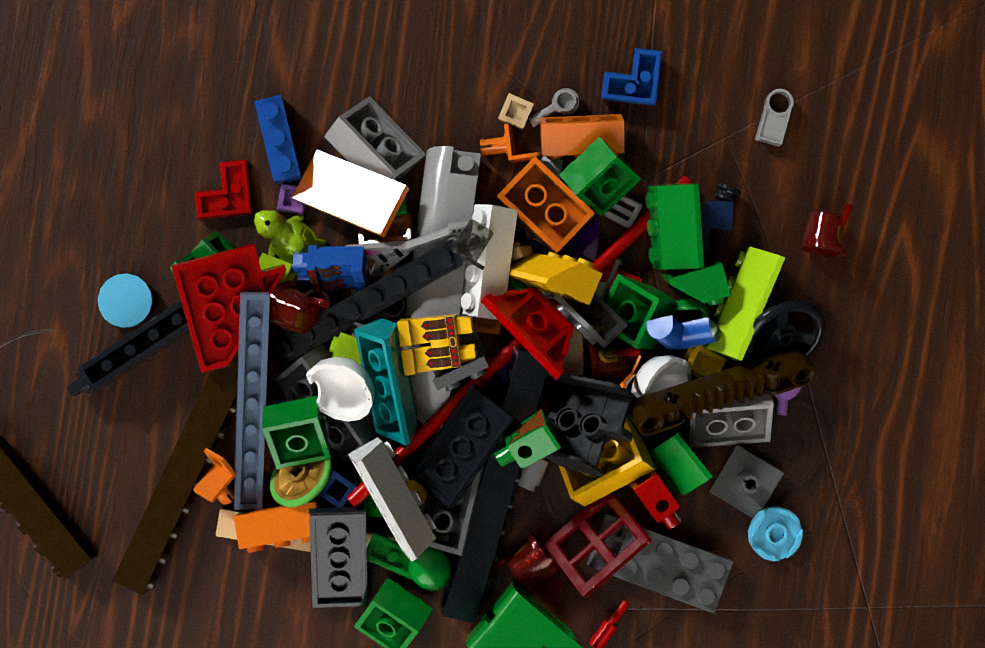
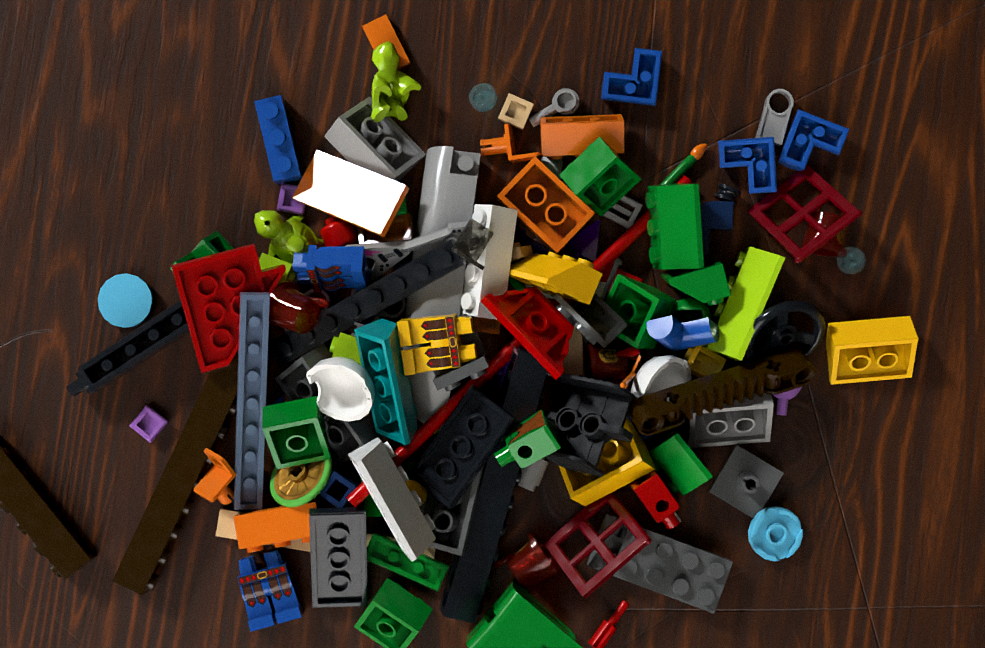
red tile [195,160,253,220] -> none
green hair [408,547,452,591] -> none
none -> medium lavender tile [129,404,169,443]
none -> blue hips [237,548,304,632]
none -> red head [320,216,359,247]
none -> orange tile [362,14,411,70]
none -> lime animal [371,41,421,122]
none -> clear light blue tile [469,83,498,112]
none -> green piece [661,143,708,185]
none -> blue brick [718,137,777,194]
none -> dark red window [747,164,862,263]
none -> blue brick [778,109,849,171]
none -> yellow slope [826,316,918,385]
none -> clear light blue tile [837,247,866,274]

